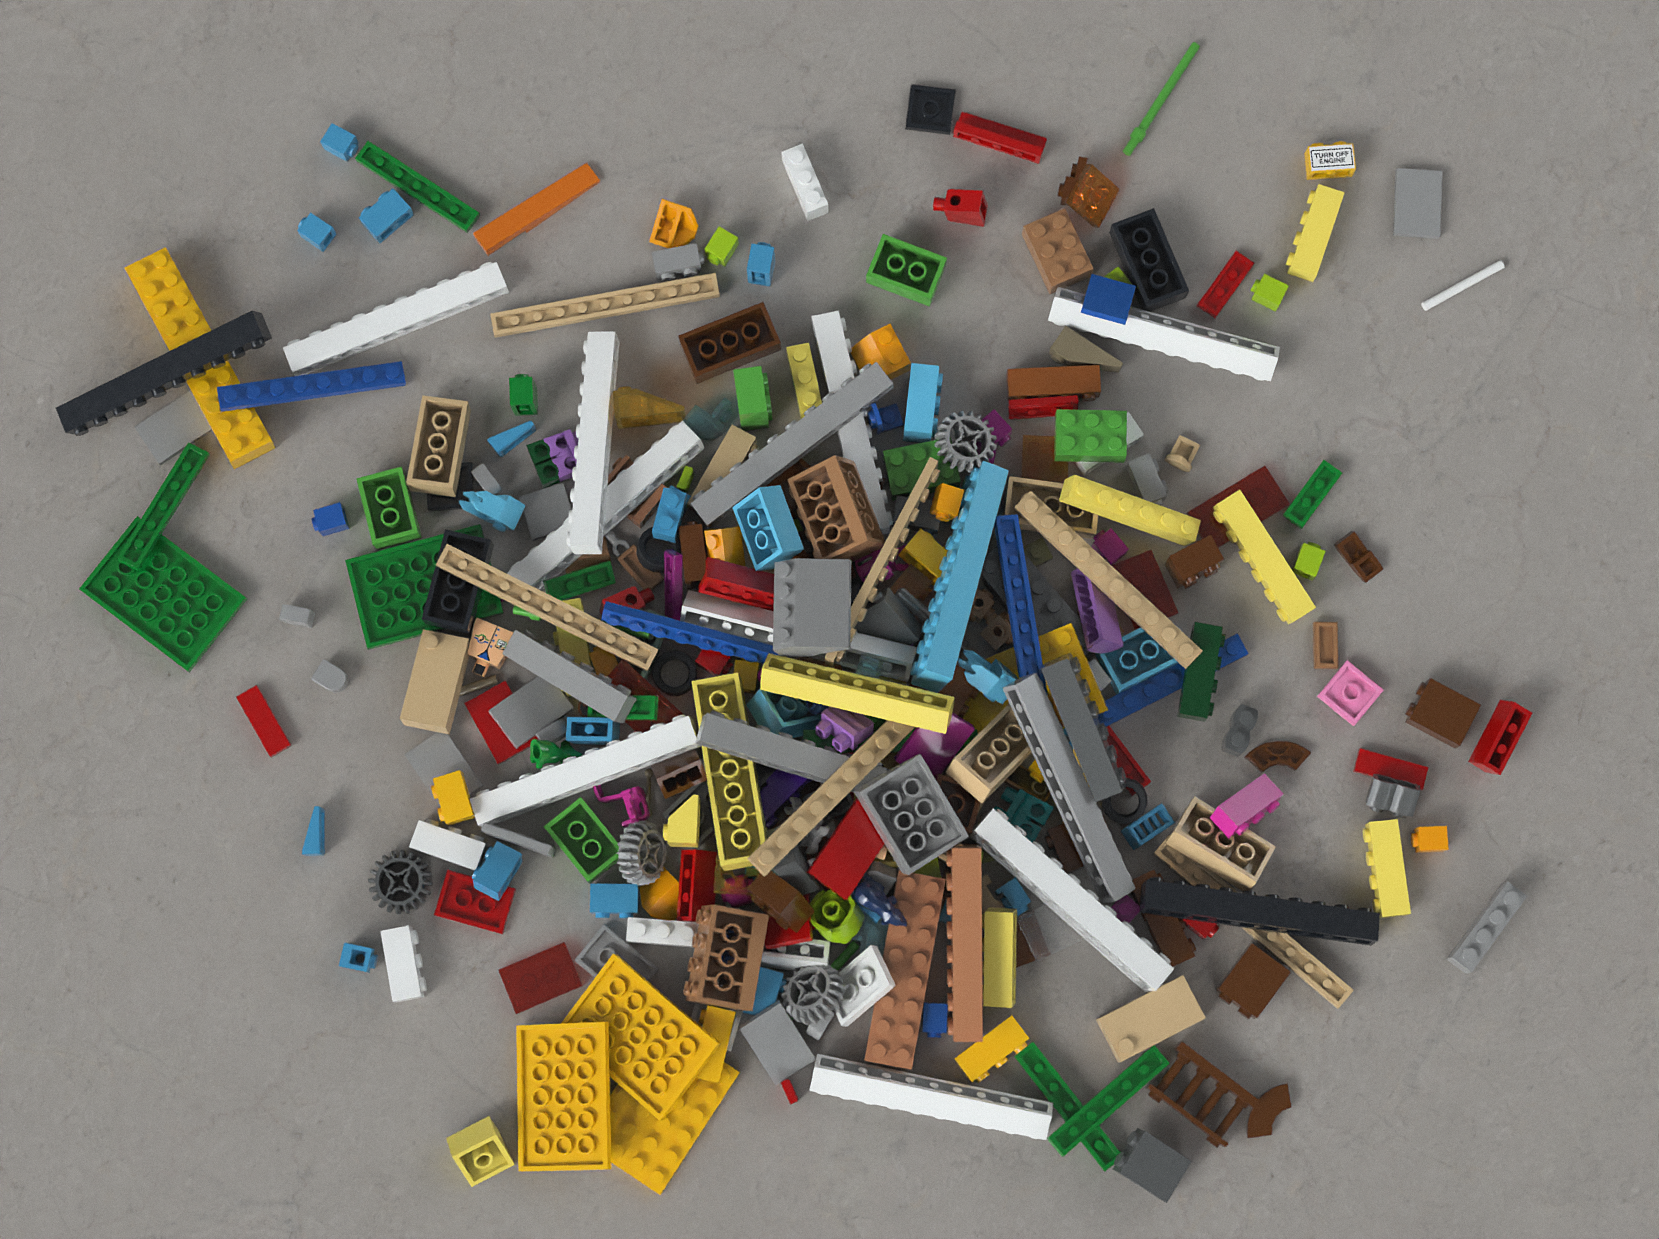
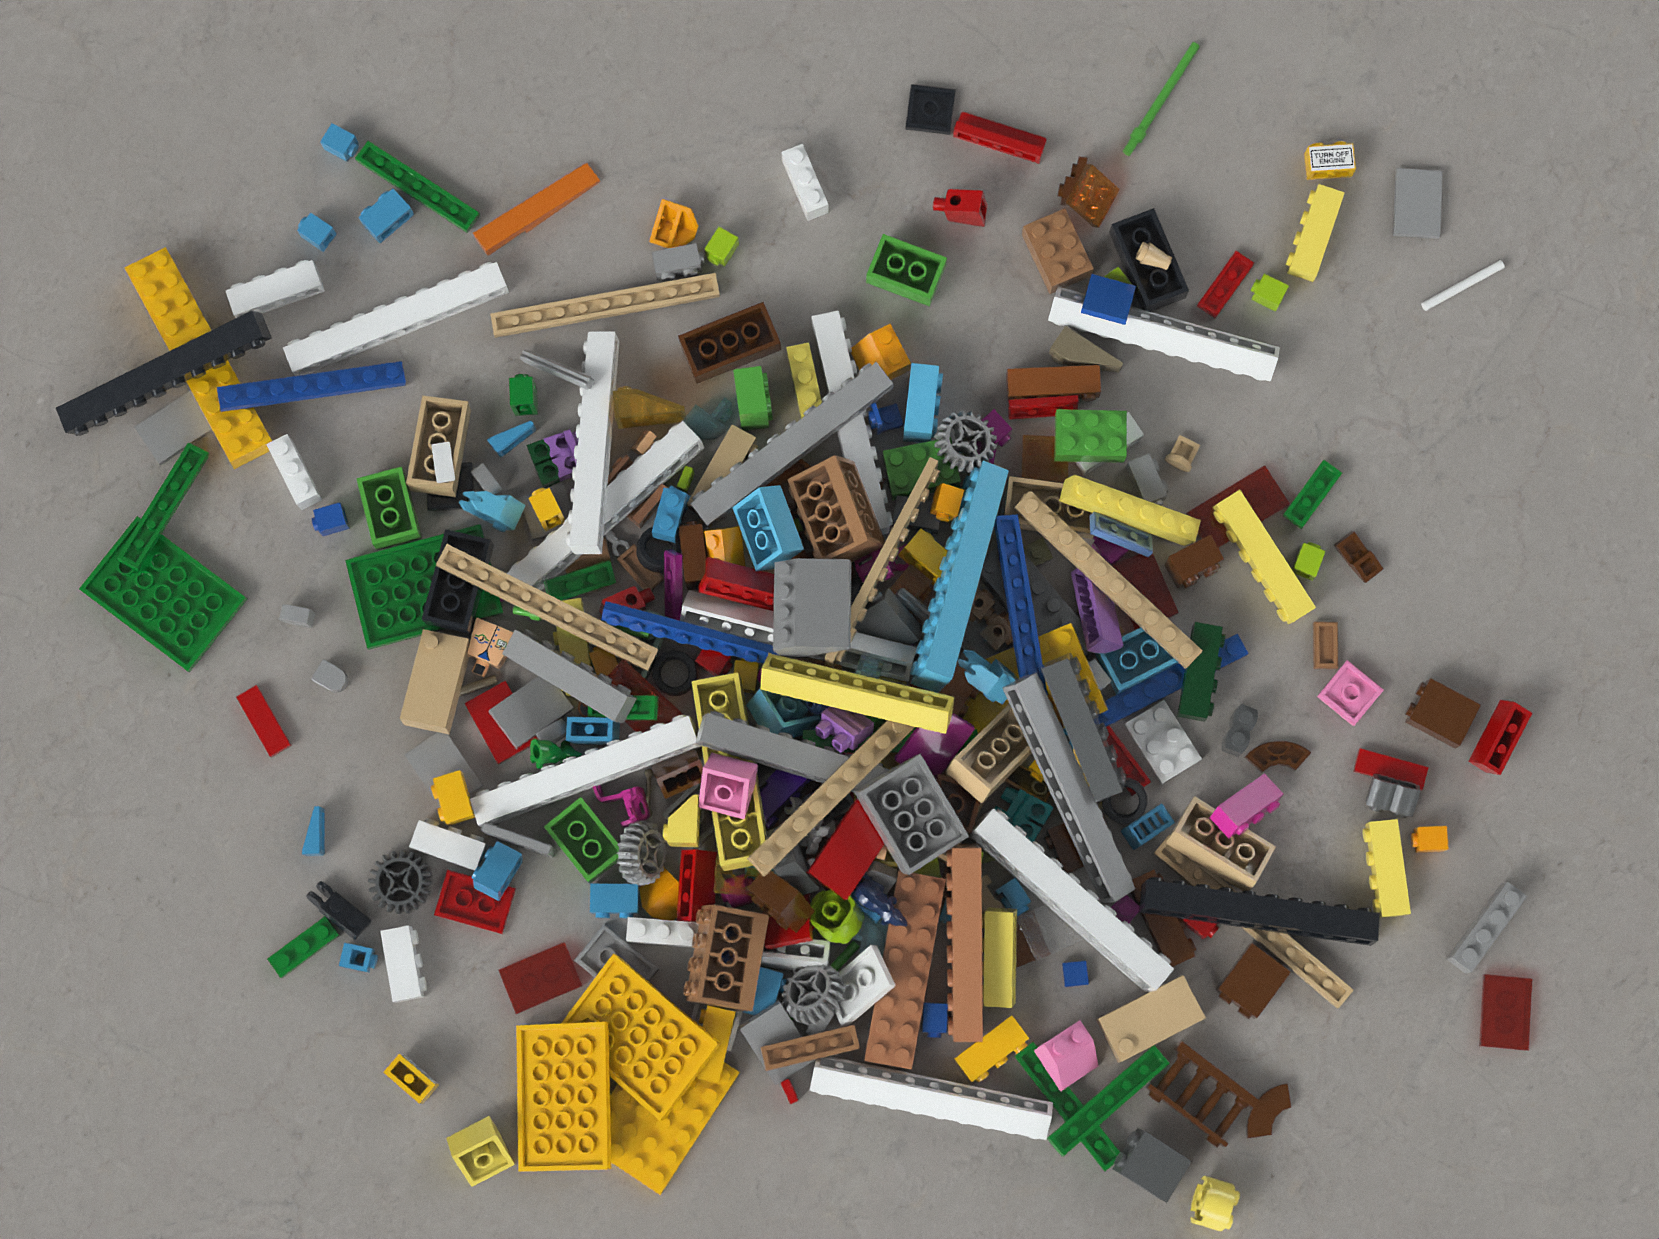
dark azure brick [747,242,775,287] -> none
none -> white brick [225,260,325,318]
none -> white brick [266,434,322,510]
none -> green plate [267,916,340,978]
none -> black hinge [306,881,372,940]
none -> yellow brick [383,1054,439,1104]
none -> white sticker [431,442,455,483]
none -> light grey axle [520,349,594,390]
none -> yellow brick [528,488,565,532]
none -> light nougat plate [631,431,657,455]
none -> bright pink slope [698,753,758,819]
none -> medium nougat plate [760,1025,860,1071]
none -> bright pink slope [1034,1020,1098,1091]
none -> blue tile [1062,961,1089,987]
none -> tile [1090,512,1153,557]
none -> white plate [1124,700,1202,785]
none -> tan cone [1136,242,1172,270]
none -> light yellow brick [1190,1176,1240,1231]
none -> clear red tile [1479,974,1532,1051]

